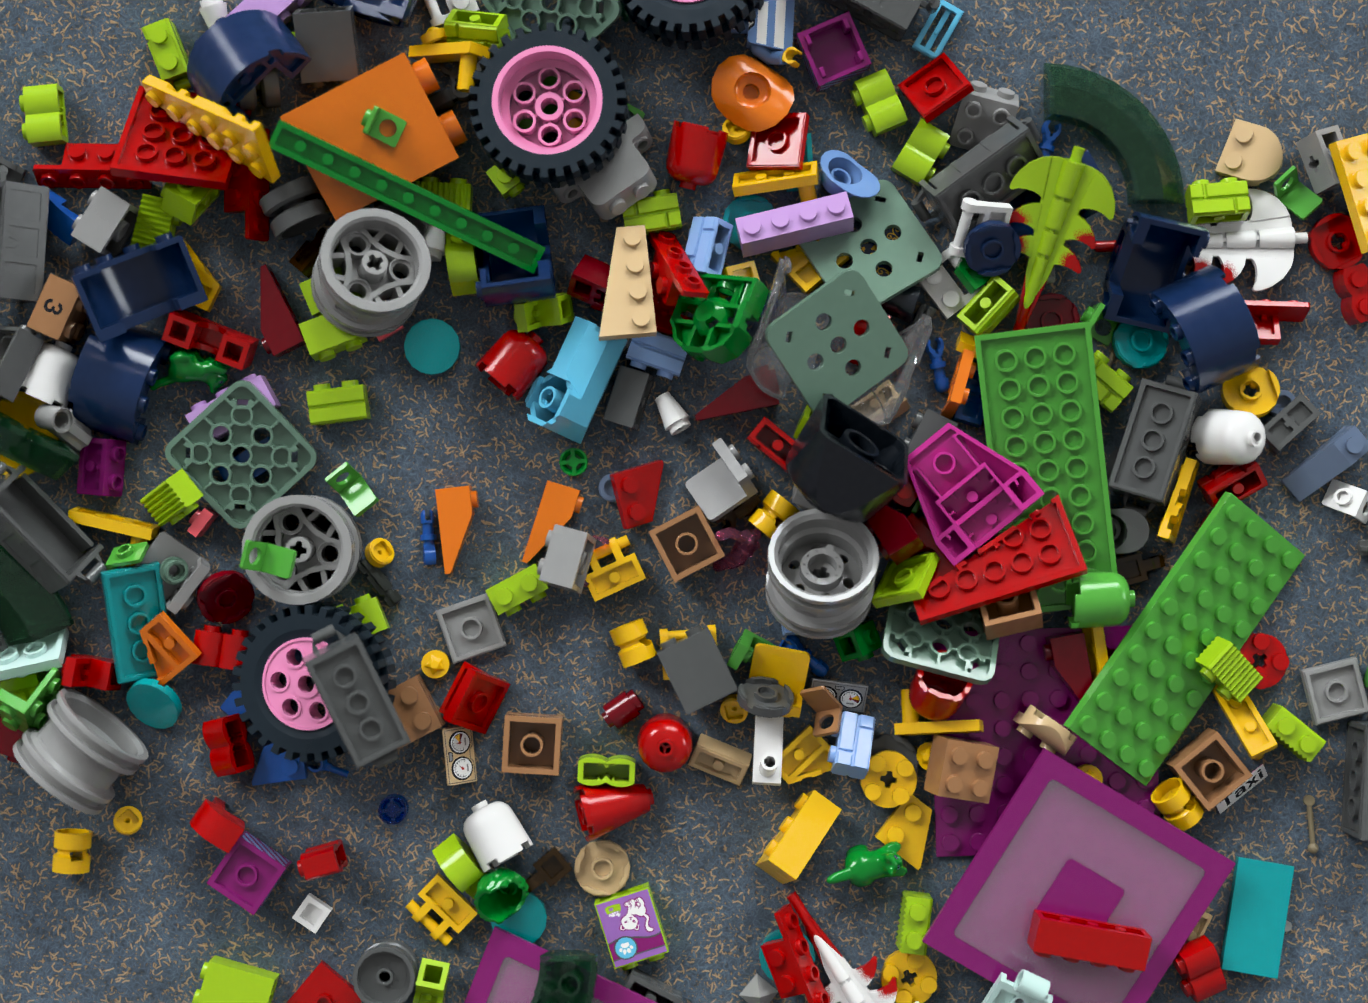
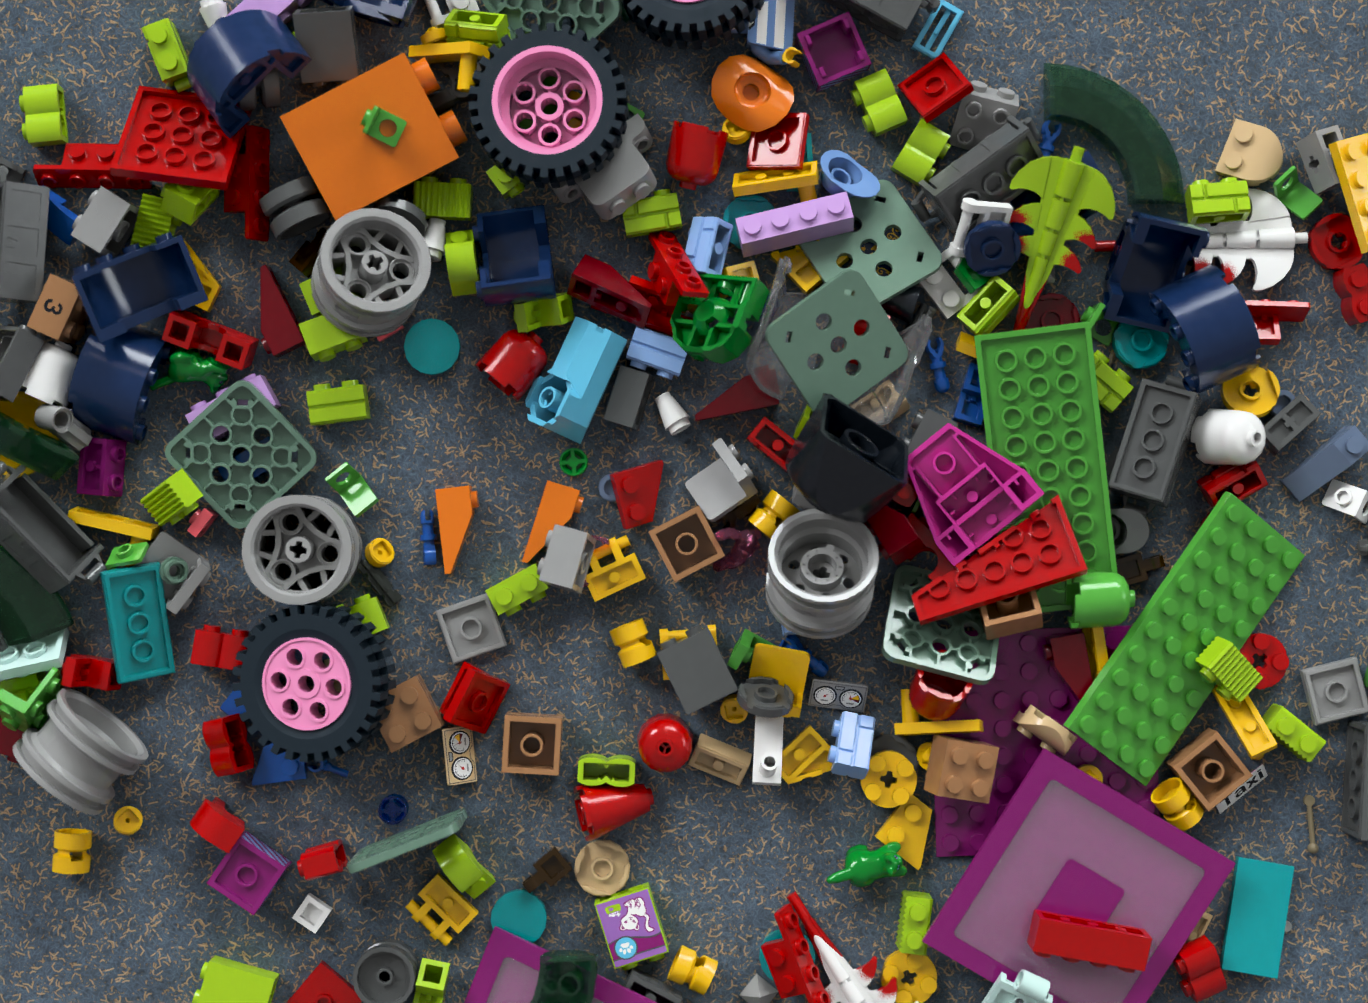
teal tile [126,678,182,729] -> none
orange wing [139,611,202,686] -> none
yellow wing [141,74,281,184] -> none
dark red tile [196,570,255,624] -> none
bright green bracket [239,540,297,579] -> none
green plate [269,119,546,274] -> none
dark grey container [302,624,411,769] -> none
yellow tile [421,650,450,679] -> none
white cylinder [463,800,534,873] -> none
green hair [474,867,529,924] -> none
tan wing [599,225,657,341] -> none
dark red brick [601,689,645,729] -> none
yellow wedge [756,790,842,884] -> none
medium nougat bracket [800,686,843,738] -> none
green brick [833,620,882,662] -> none
lime tile [872,552,940,608] -> none
orange wing [940,349,977,420] -> none
yellow wing [1157,457,1200,544] -> none
none -> sand green piece [347,808,468,874]
none -> yellow wheel [667,945,718,995]

